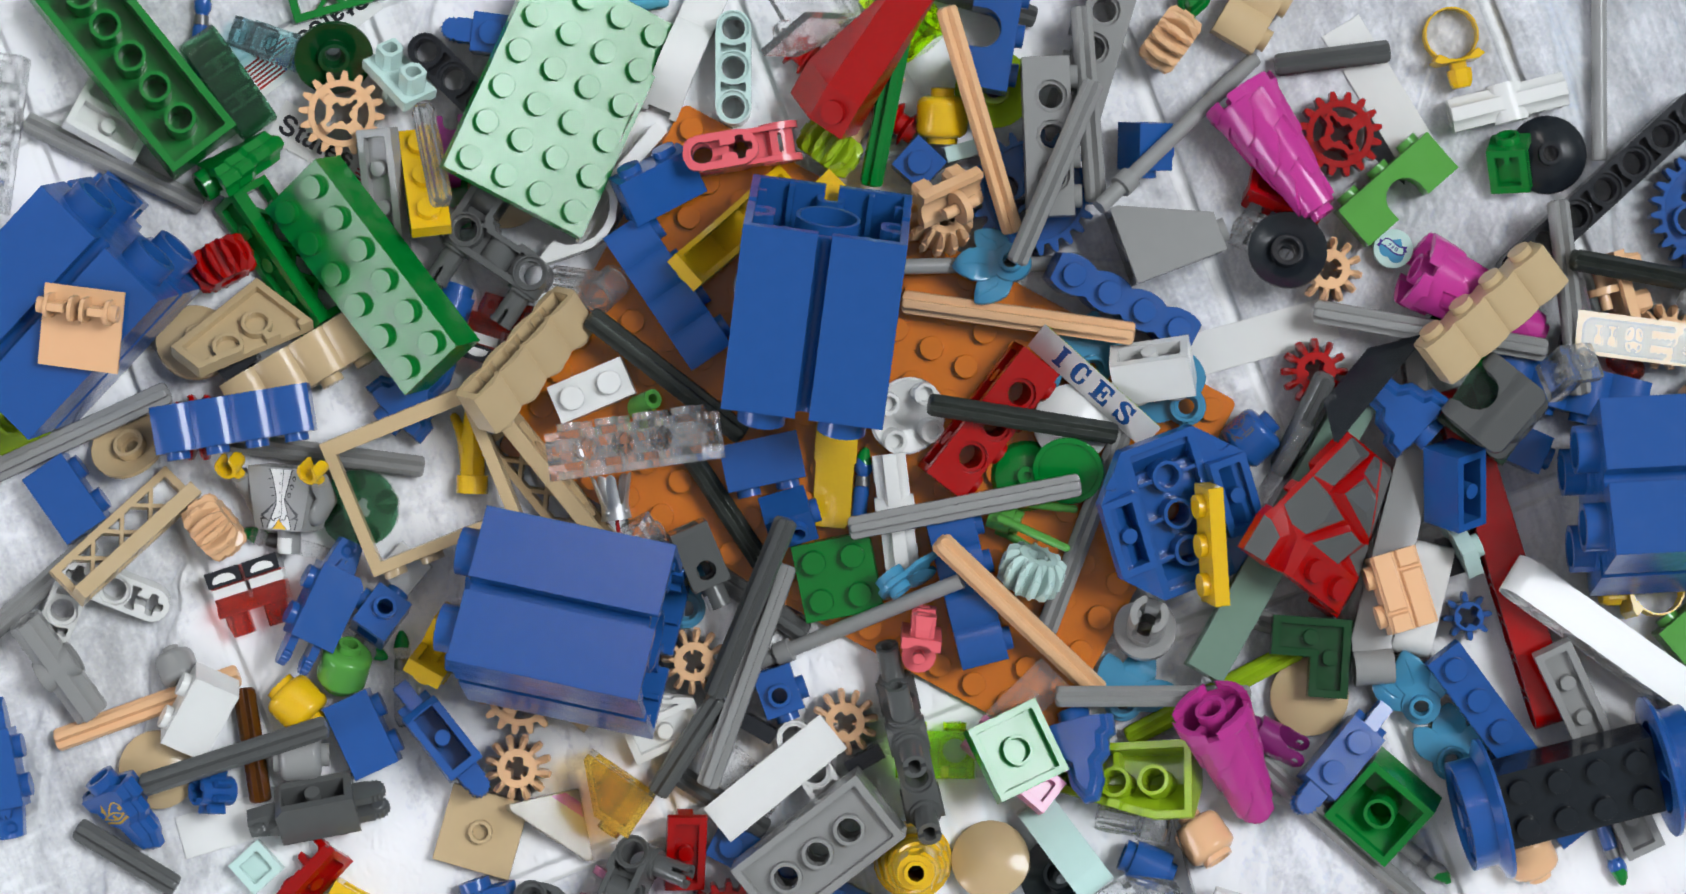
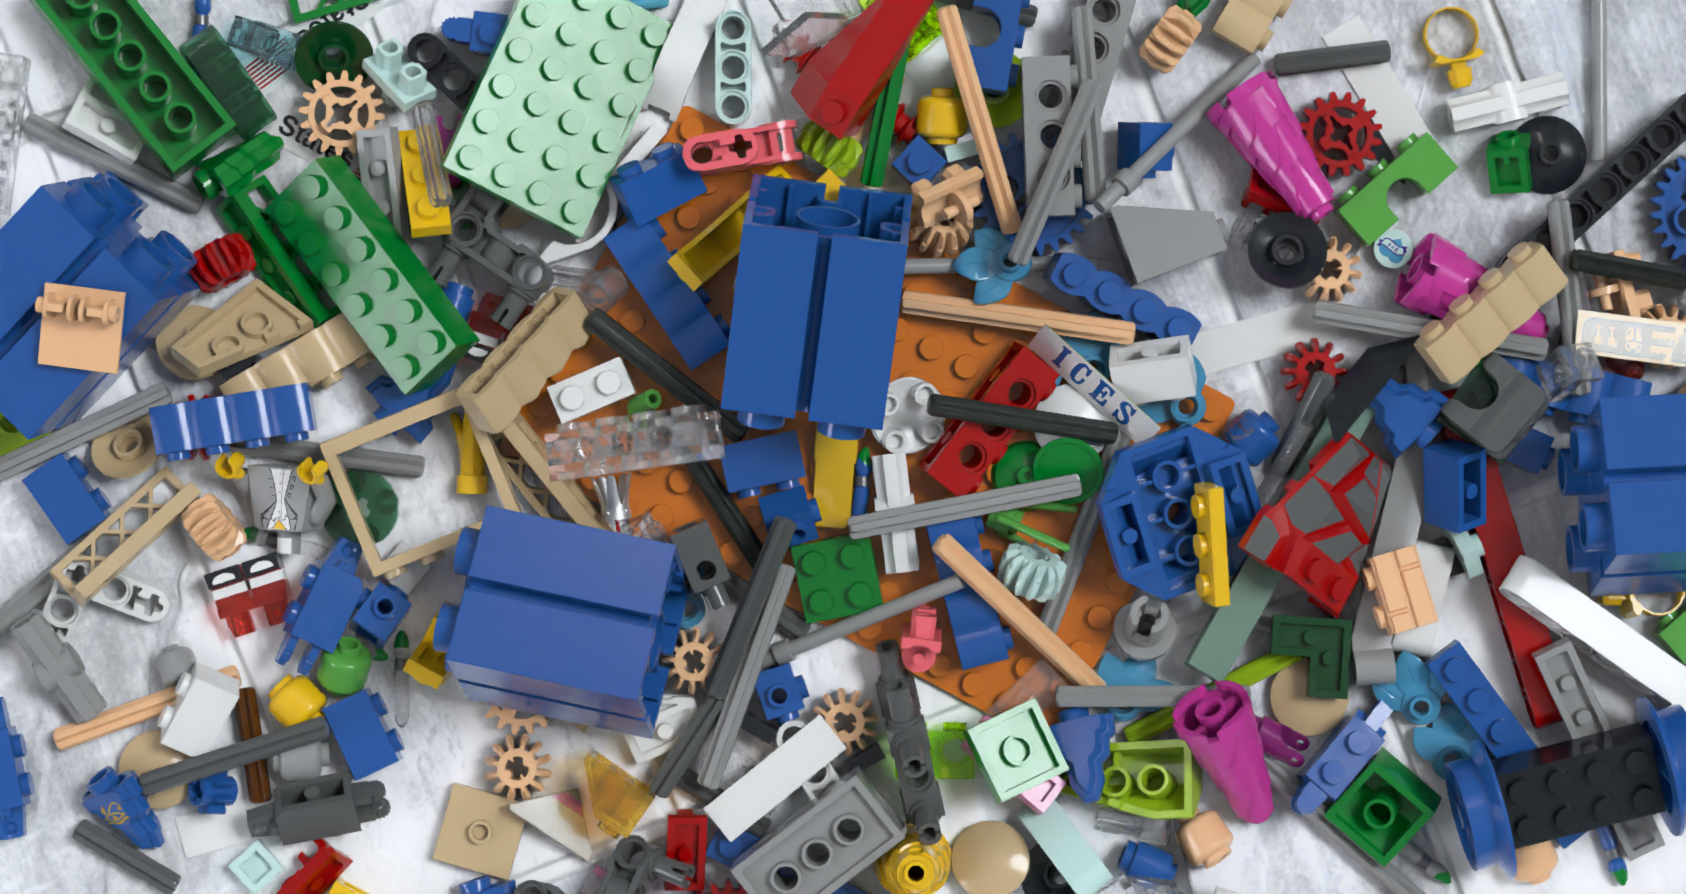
blue hinge [393,679,491,798] -> none
dark azure plate [875,551,938,600] -> none
blue gear [1440,591,1492,641] -> none

